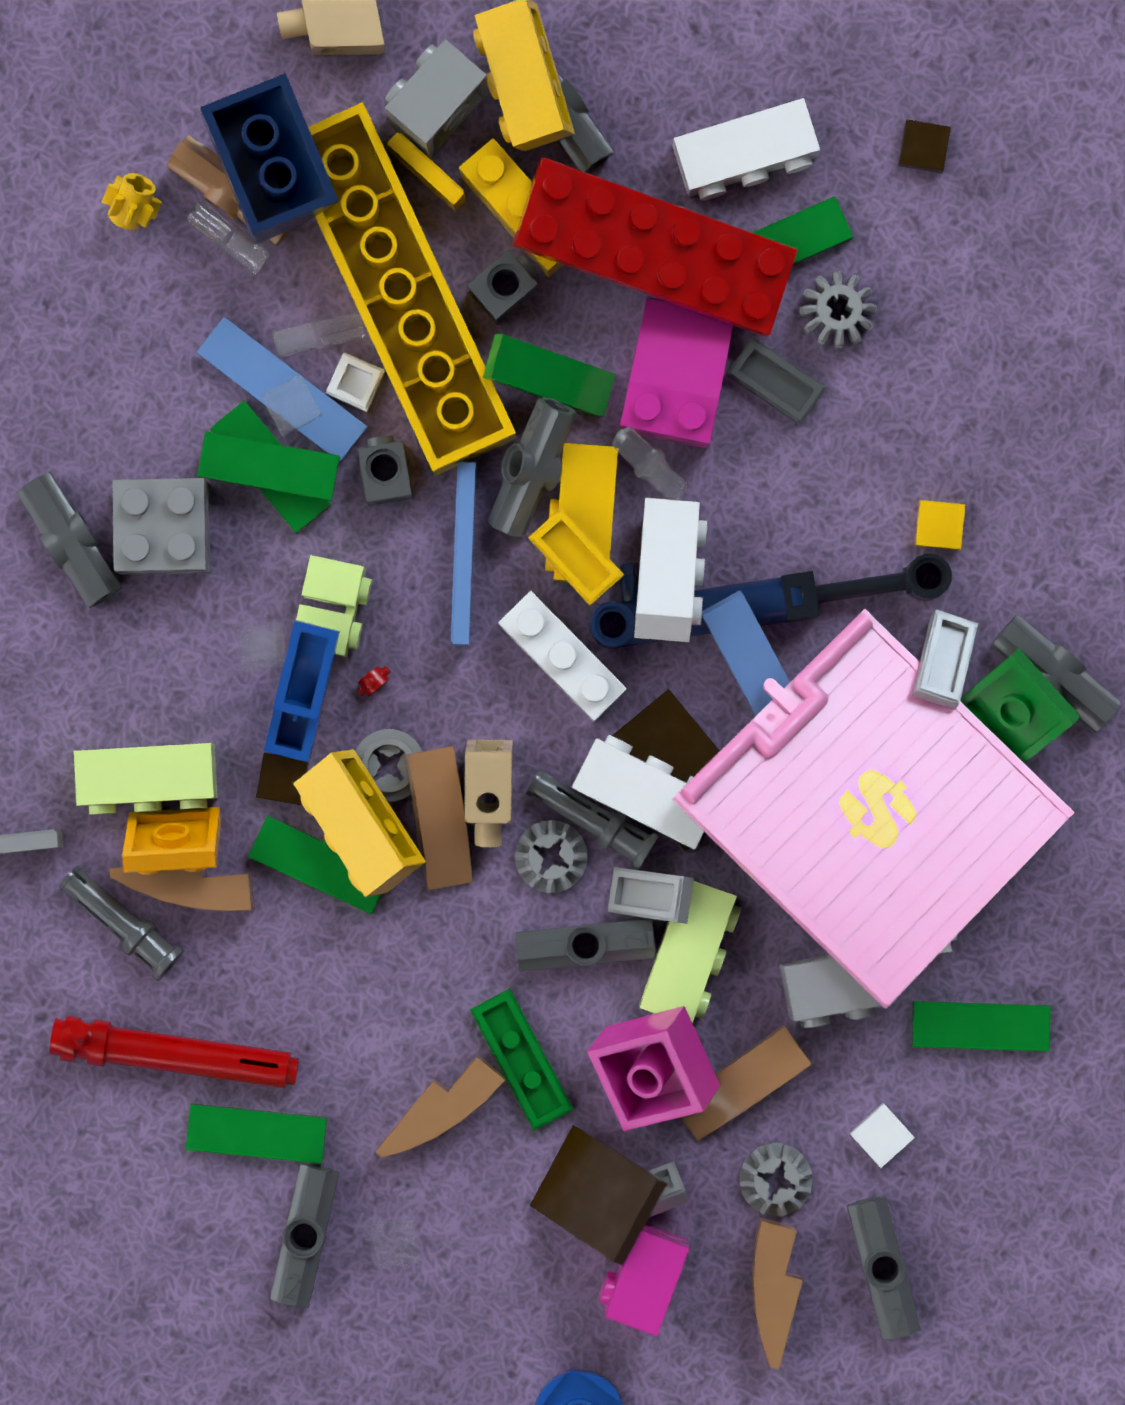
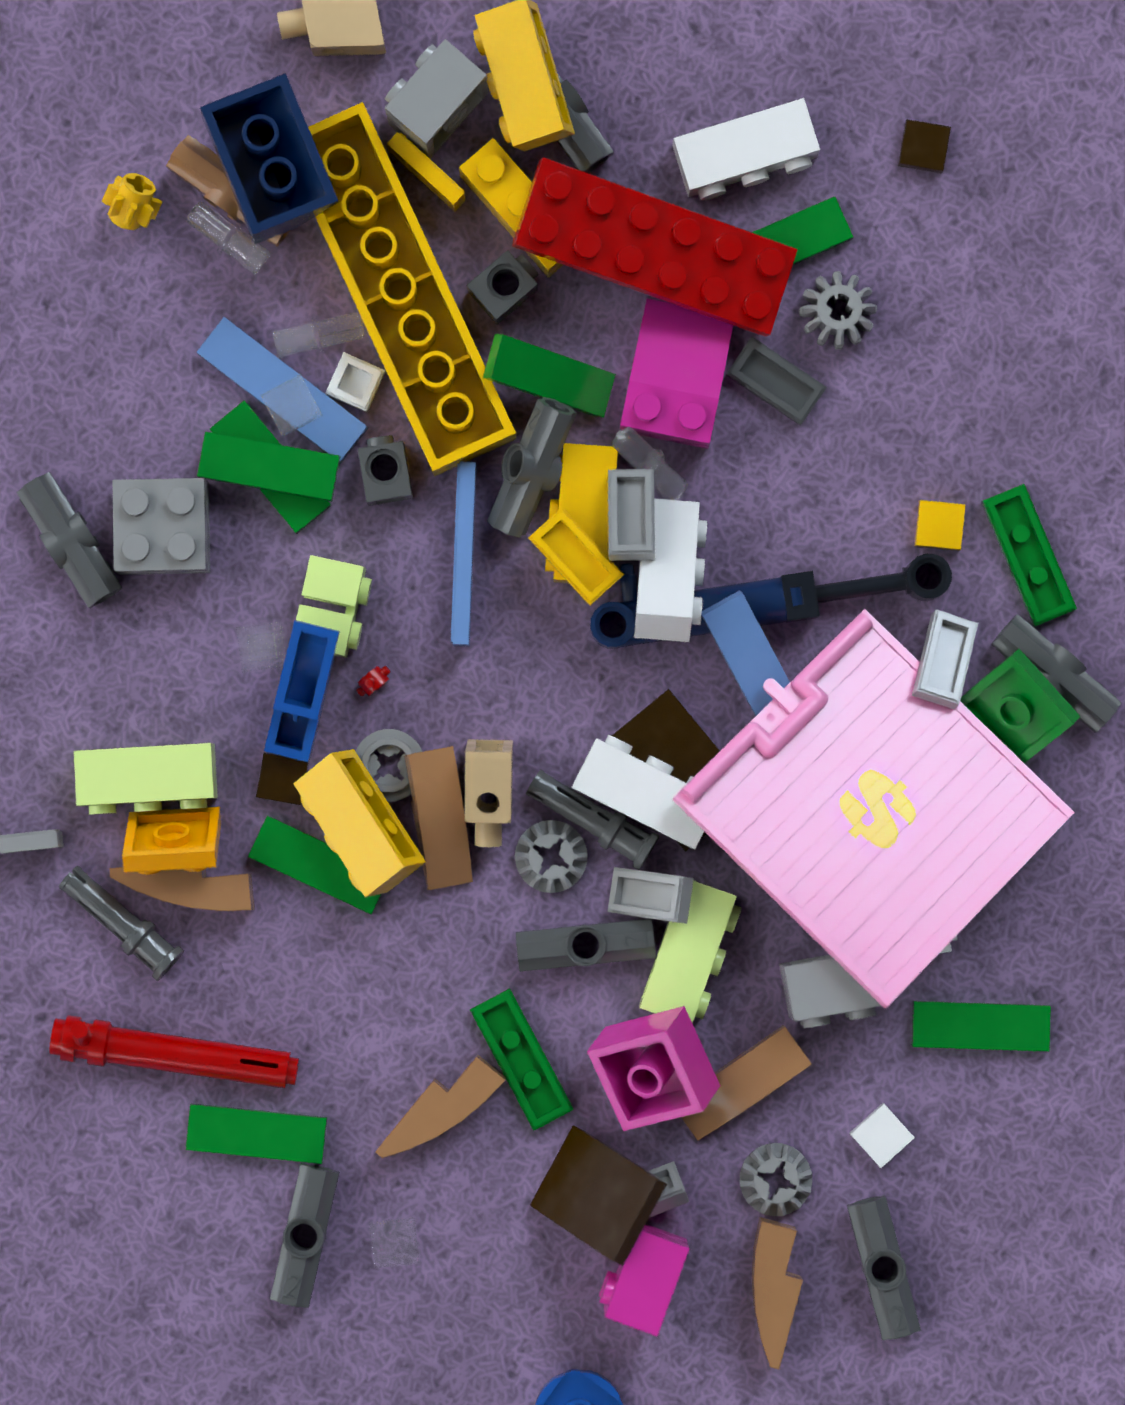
white brick [498,591,627,722] -> none
none -> light grey tile [608,469,655,561]
none -> green tile [982,484,1077,627]

